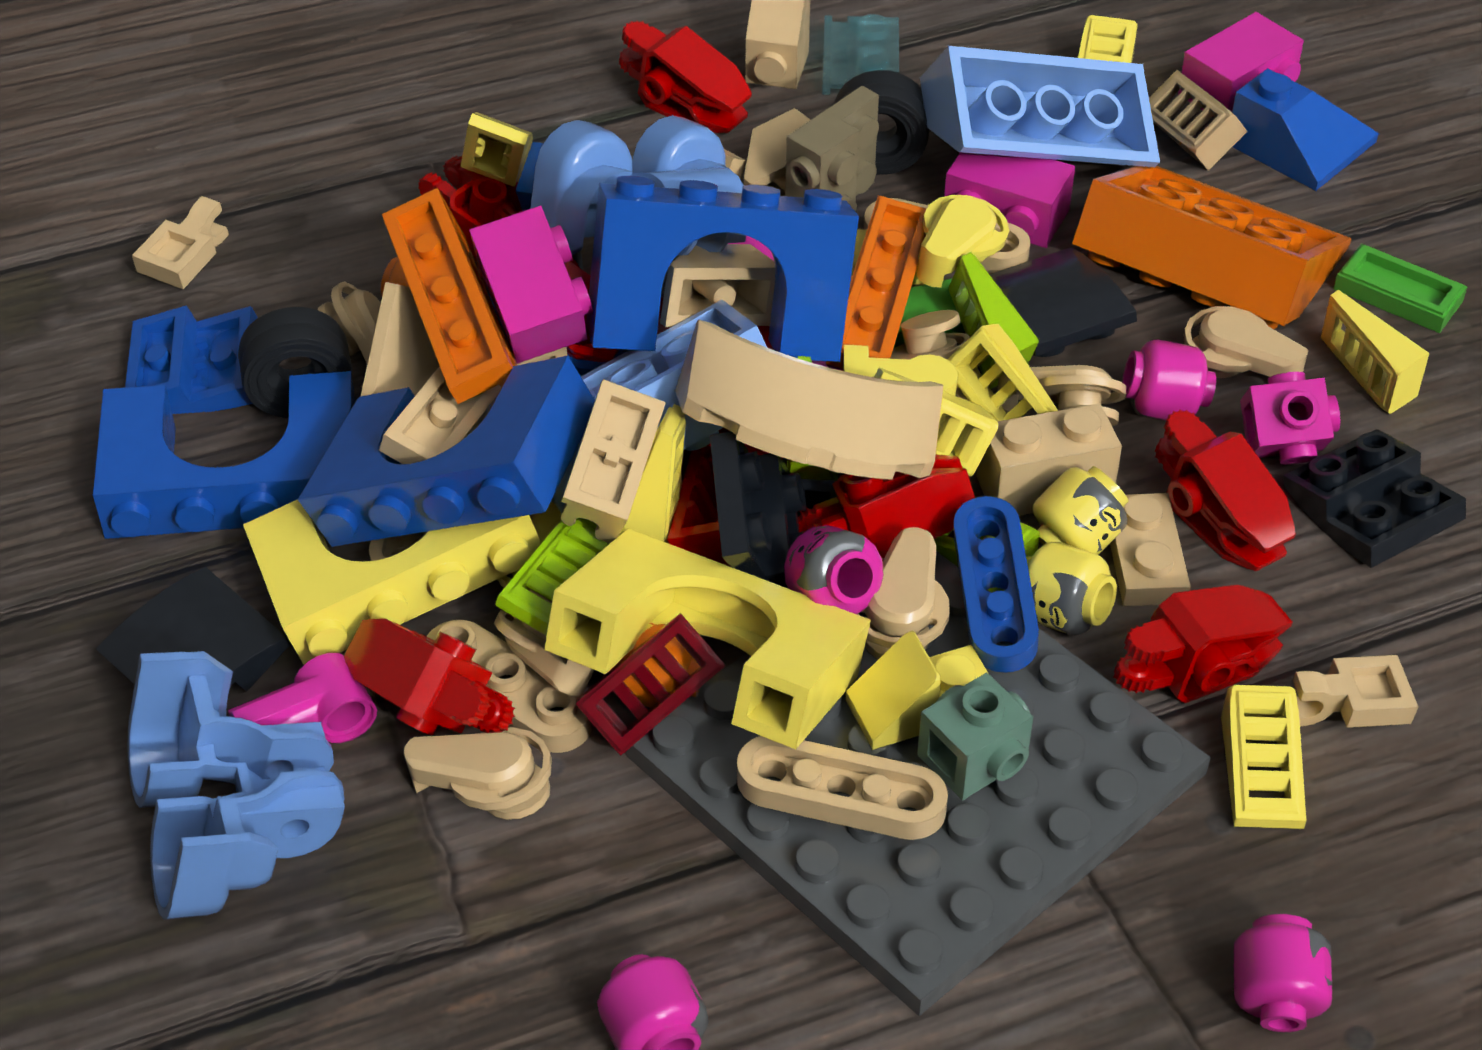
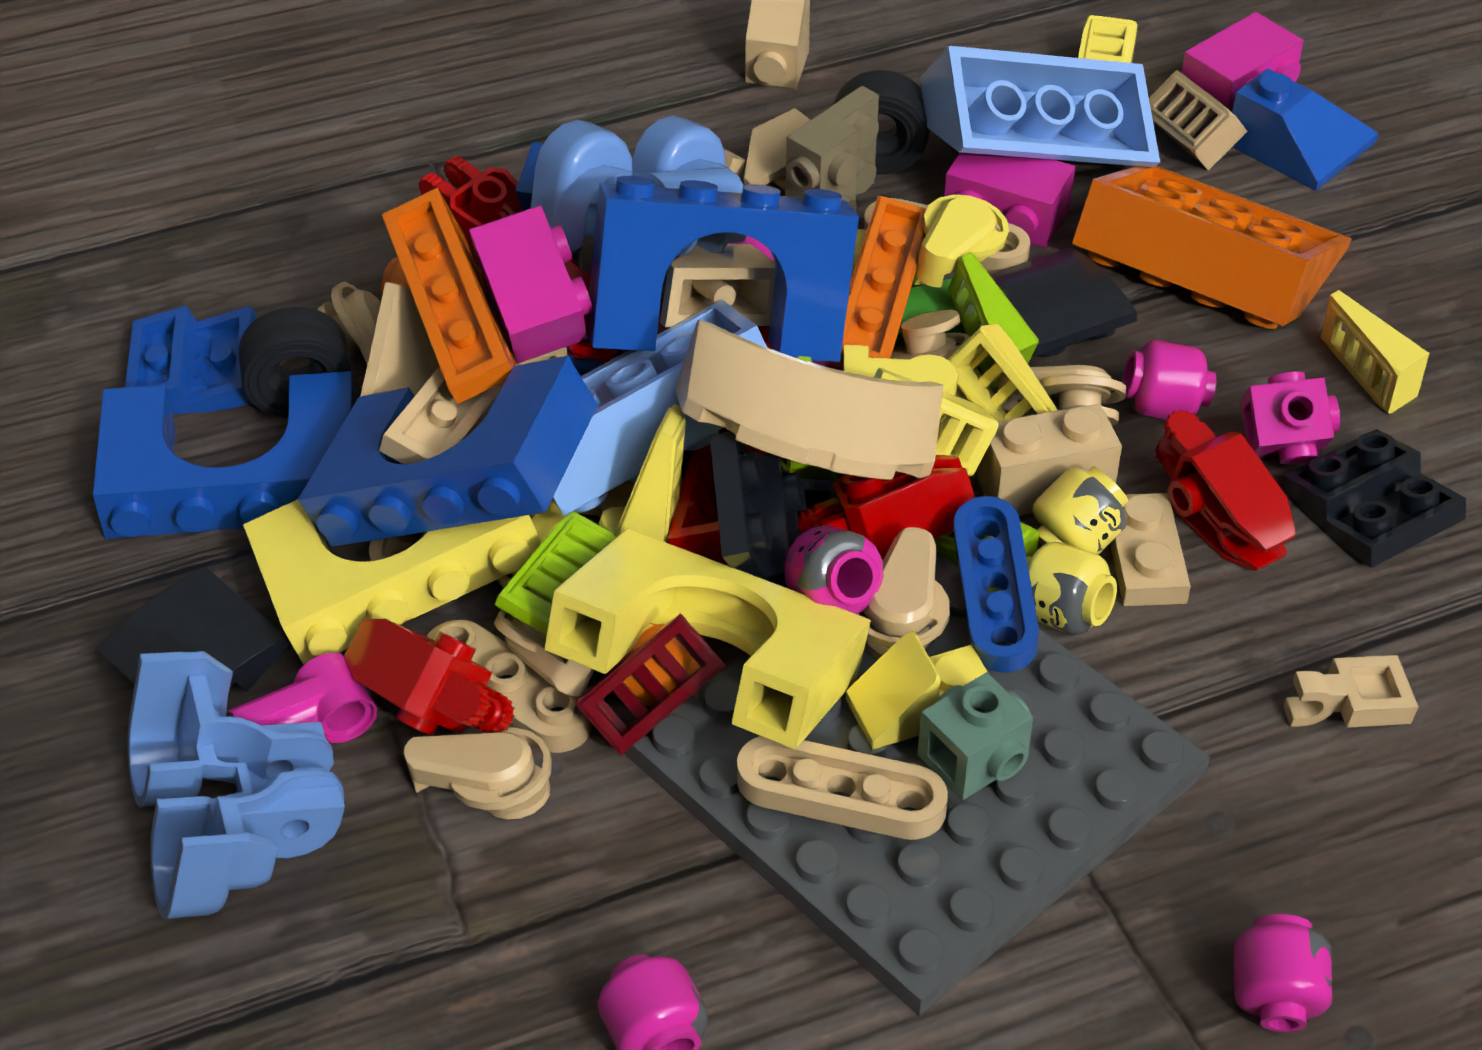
tan plate [132,196,229,289] -> none
light yellow slope [460,112,533,187] -> none
tan hinge [561,379,666,543] -> none
red hinge [619,20,752,133] -> none
clear light blue plate [822,14,899,95] -> none
red hinge [1113,585,1293,704] -> none
tan piece [1184,306,1308,378] -> none
light yellow slope [1221,685,1306,829] -> none
bright green tile [1334,244,1467,333] -> none

